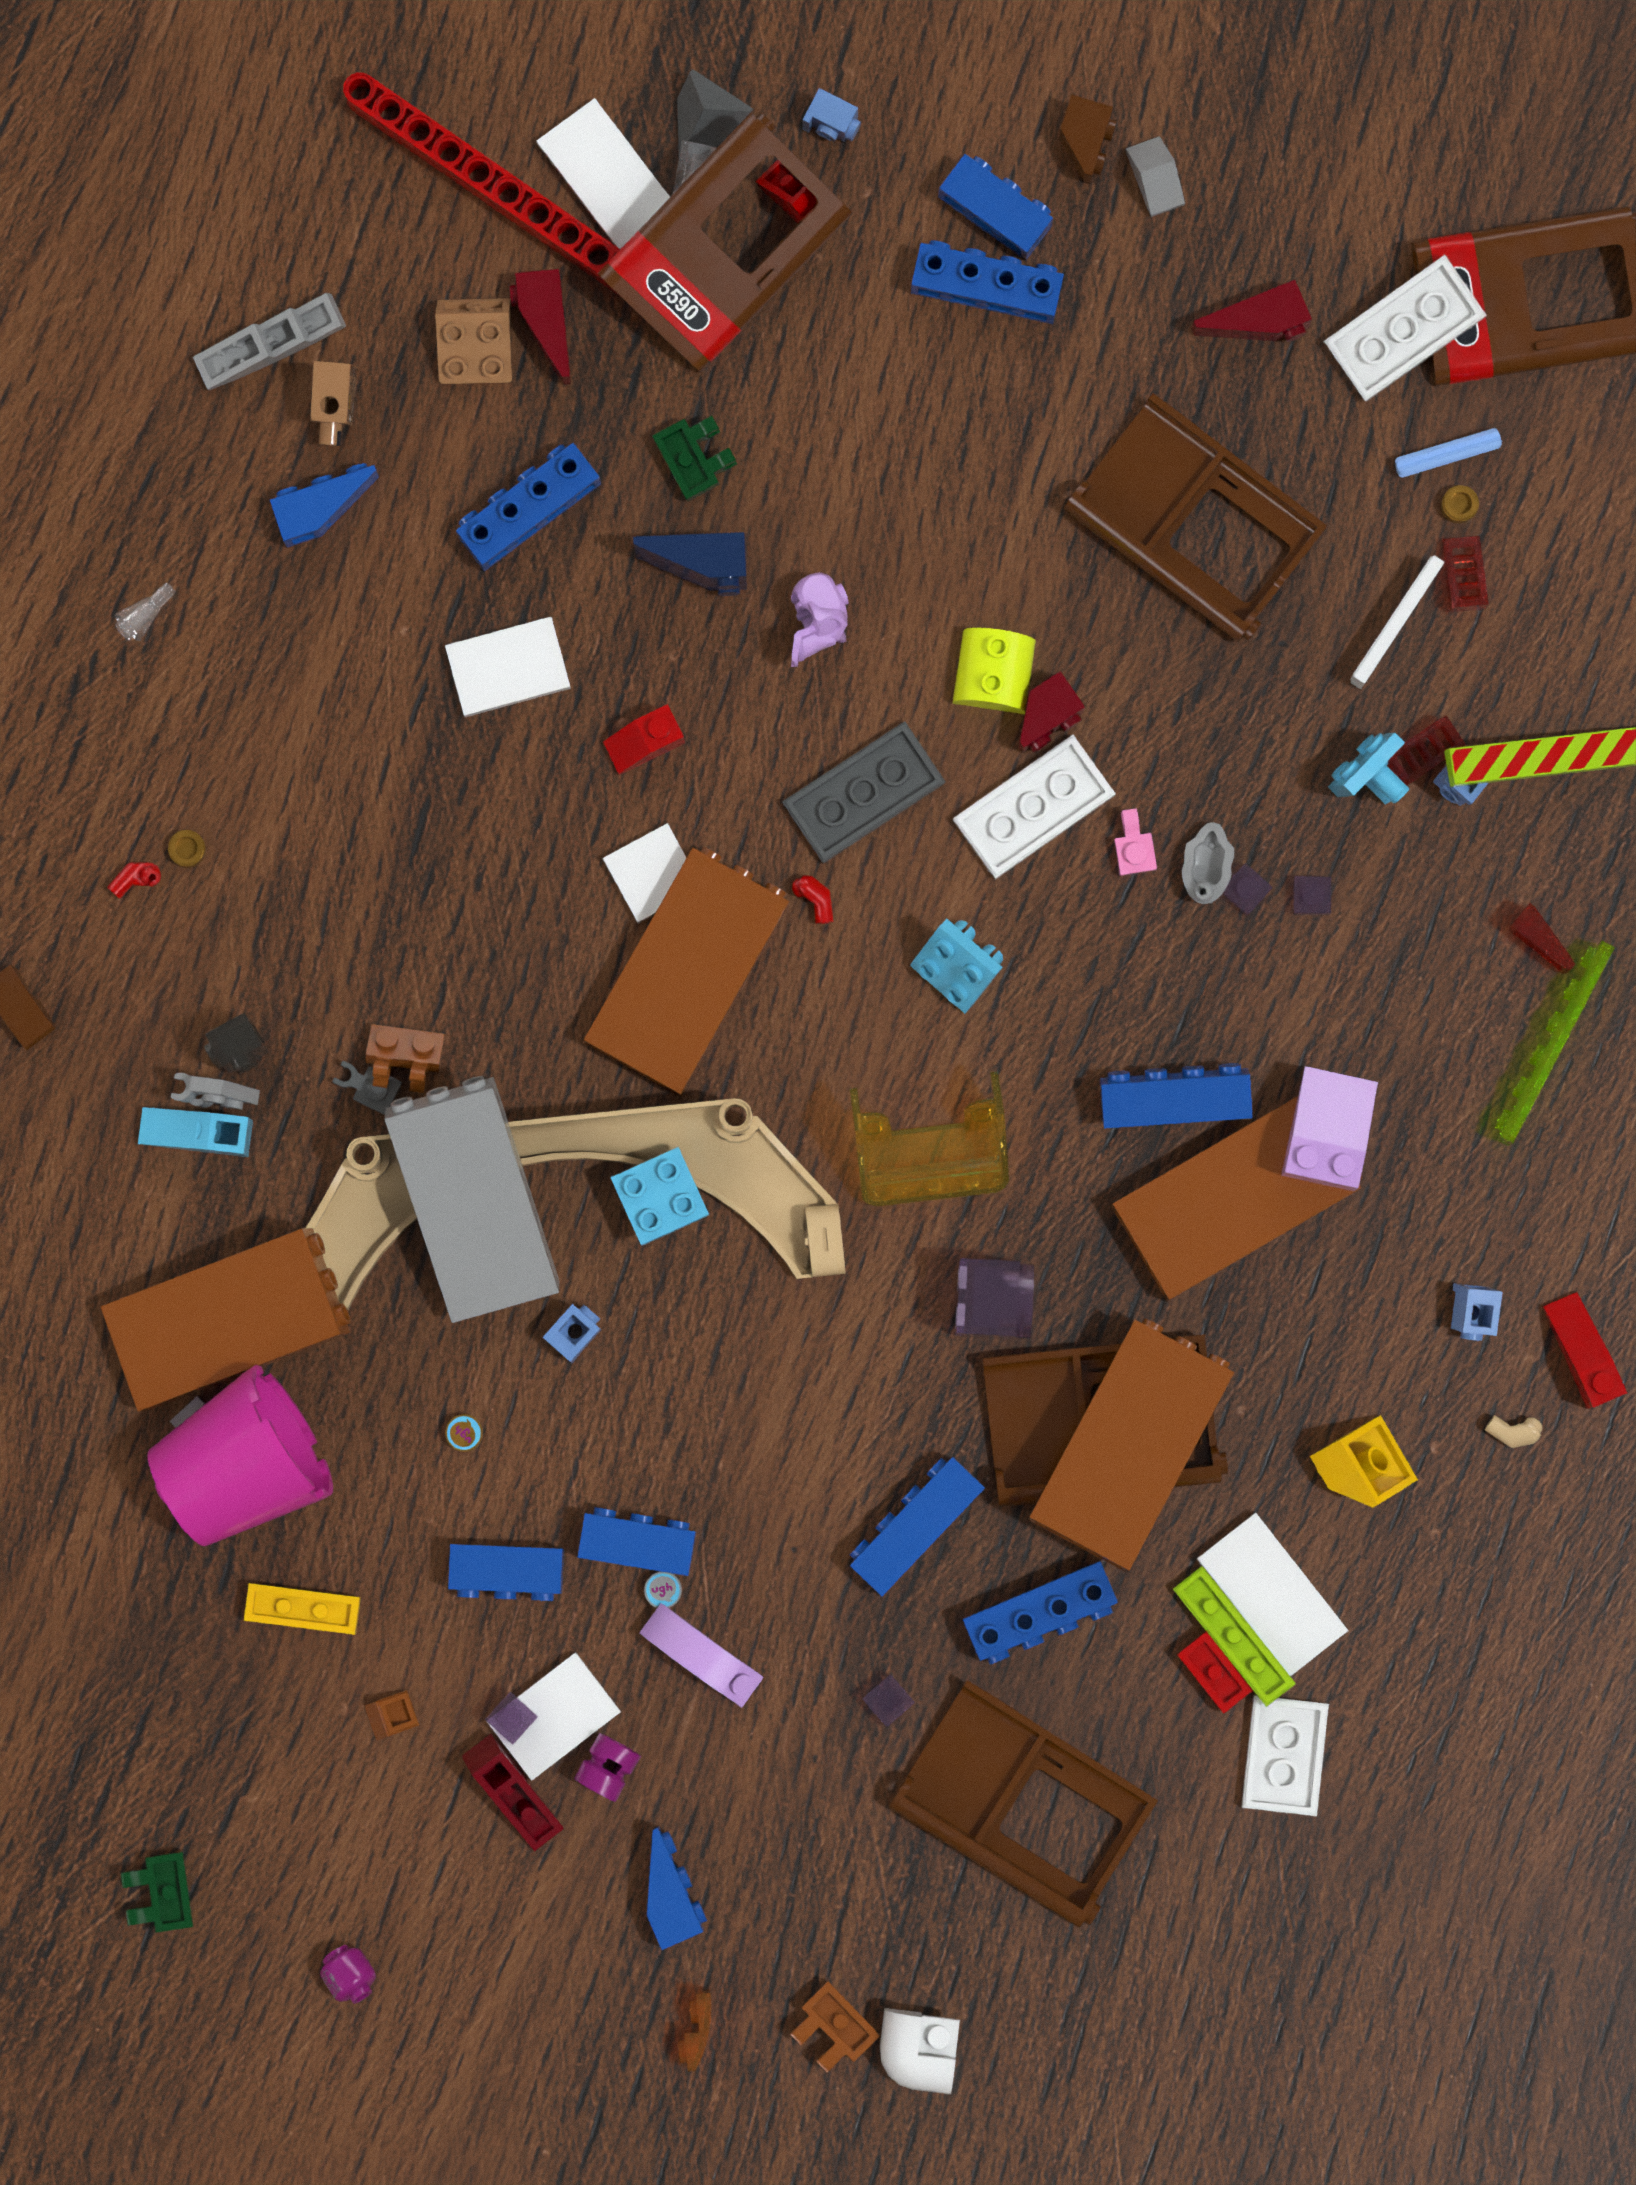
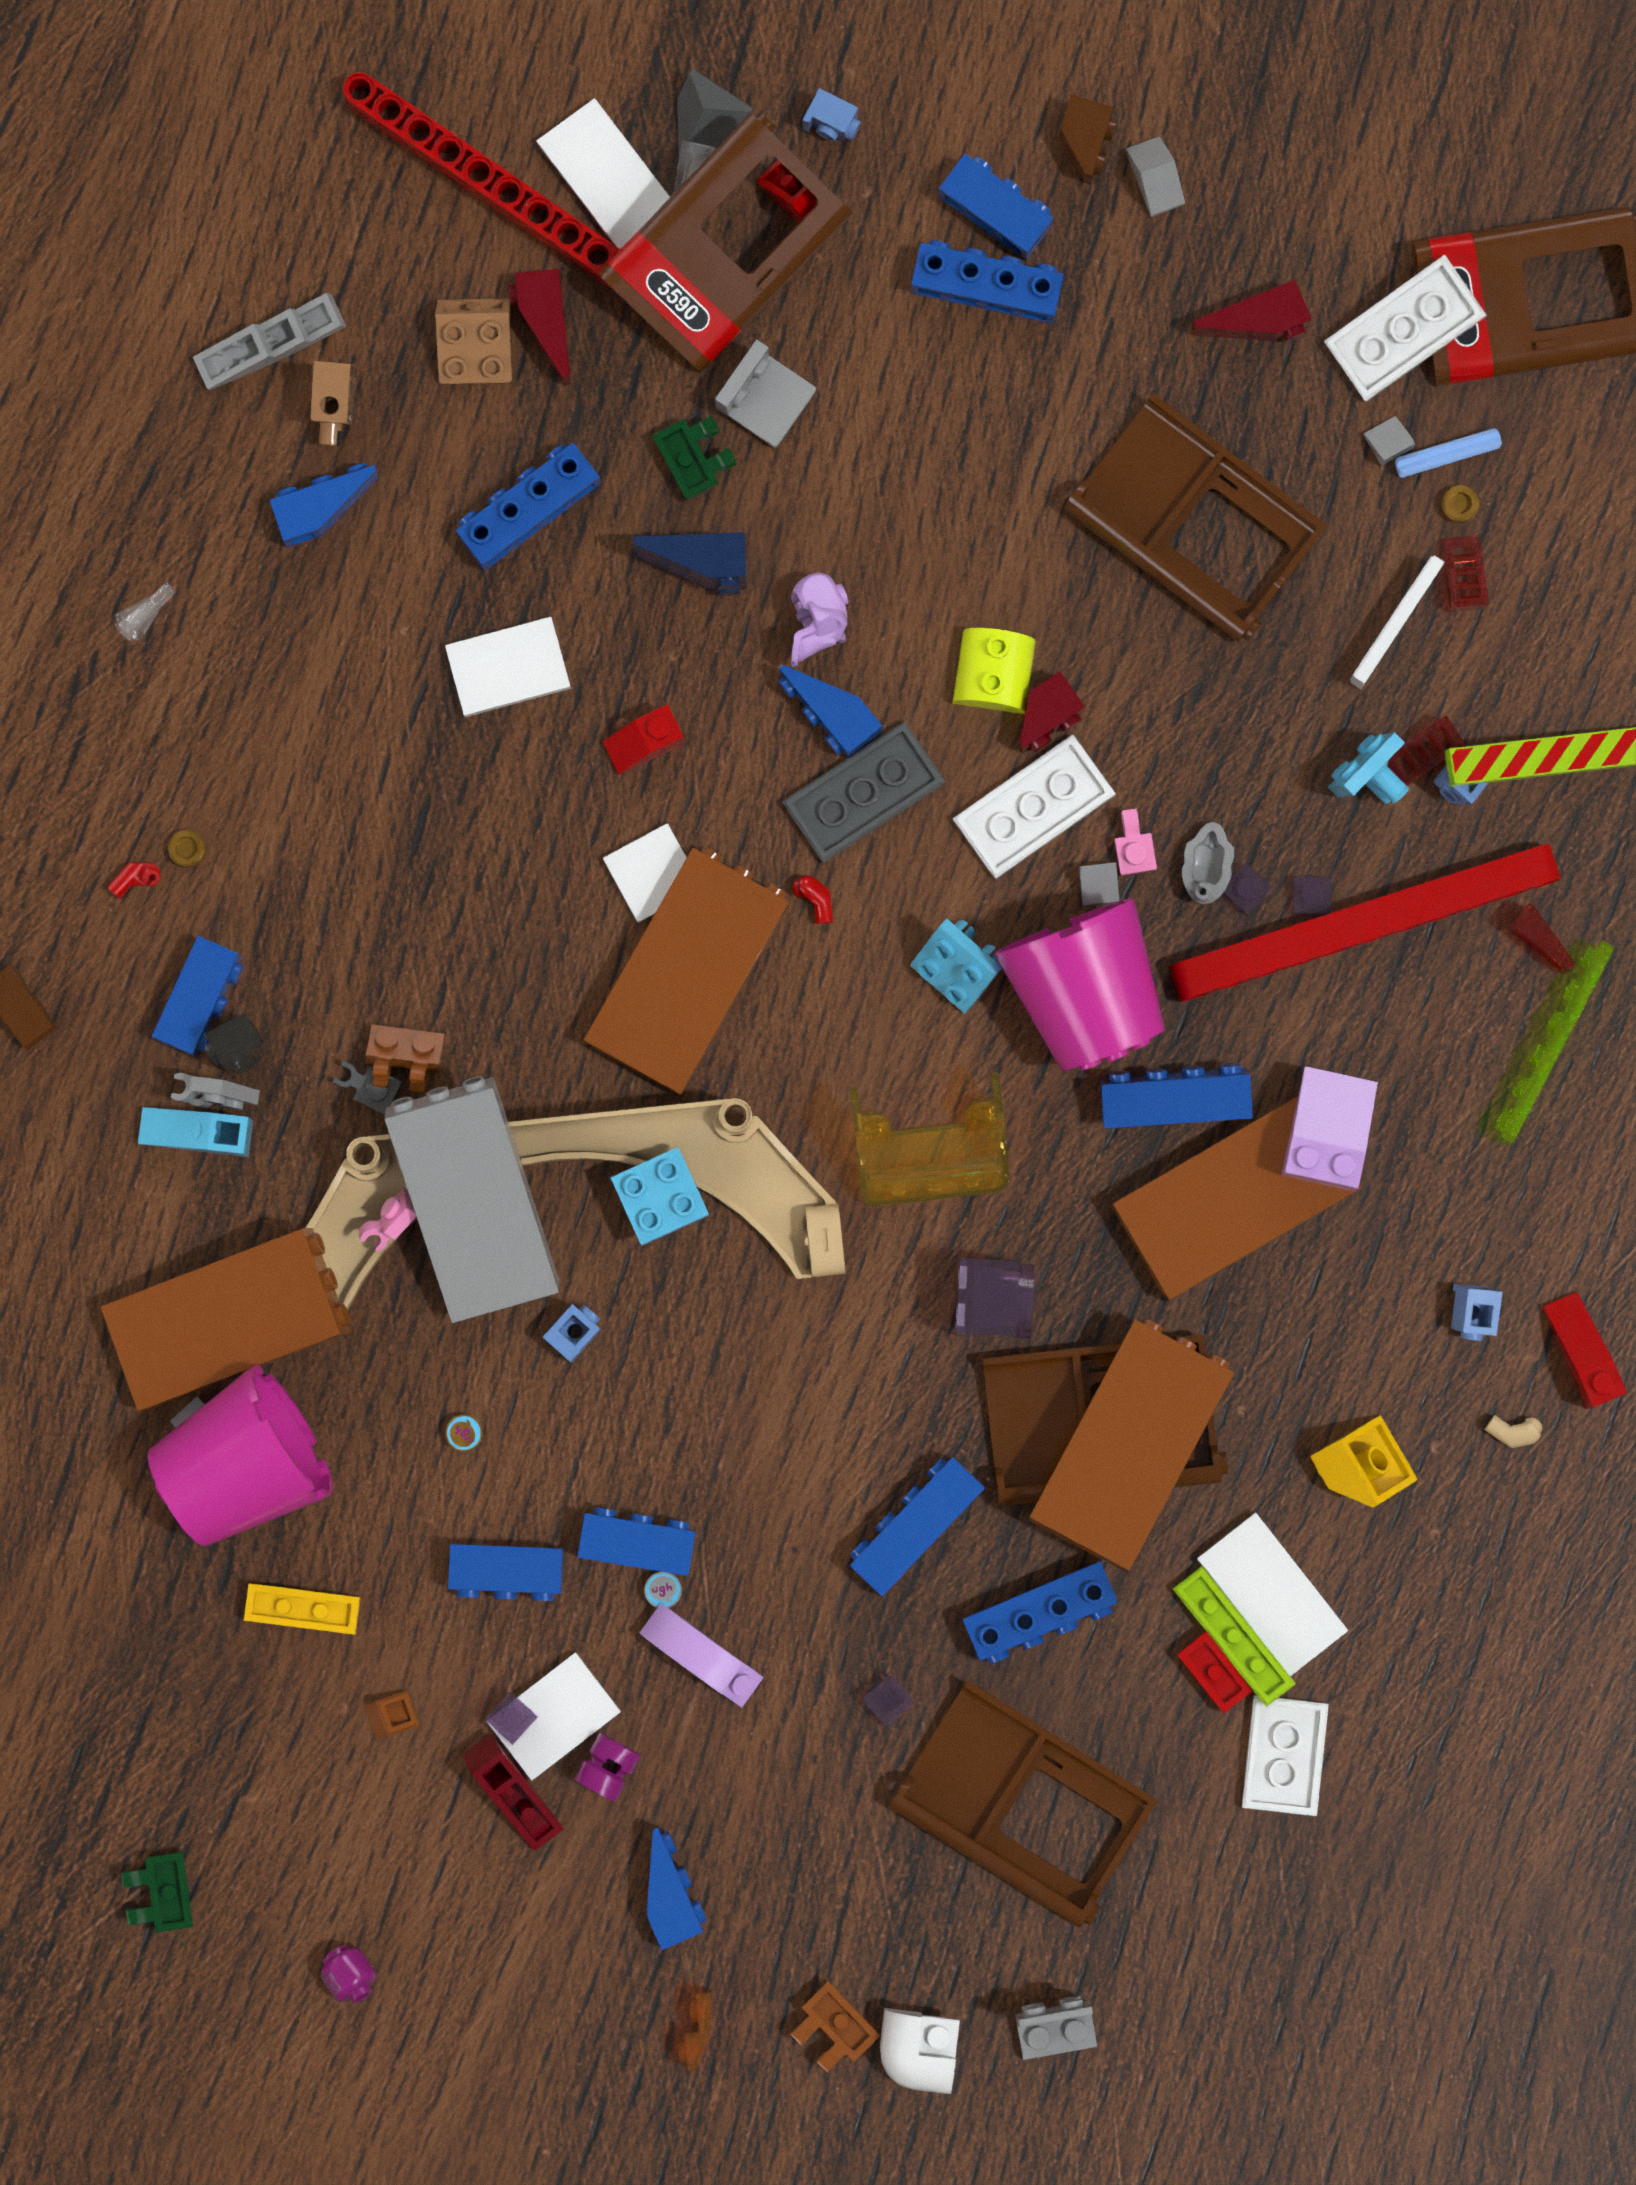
none -> blue brick [152,936,244,1058]
none -> bright pink plate [359,1187,417,1252]
none -> light grey bracket [715,339,816,448]
none -> blue slope [778,665,883,758]
none -> dark pink cone [995,898,1165,1071]
none -> light grey bracket [1015,1996,1097,2060]
none -> light grey slope [1078,863,1119,906]
none -> red beam [1168,844,1562,1002]
none -> light grey slope [1363,416,1415,466]

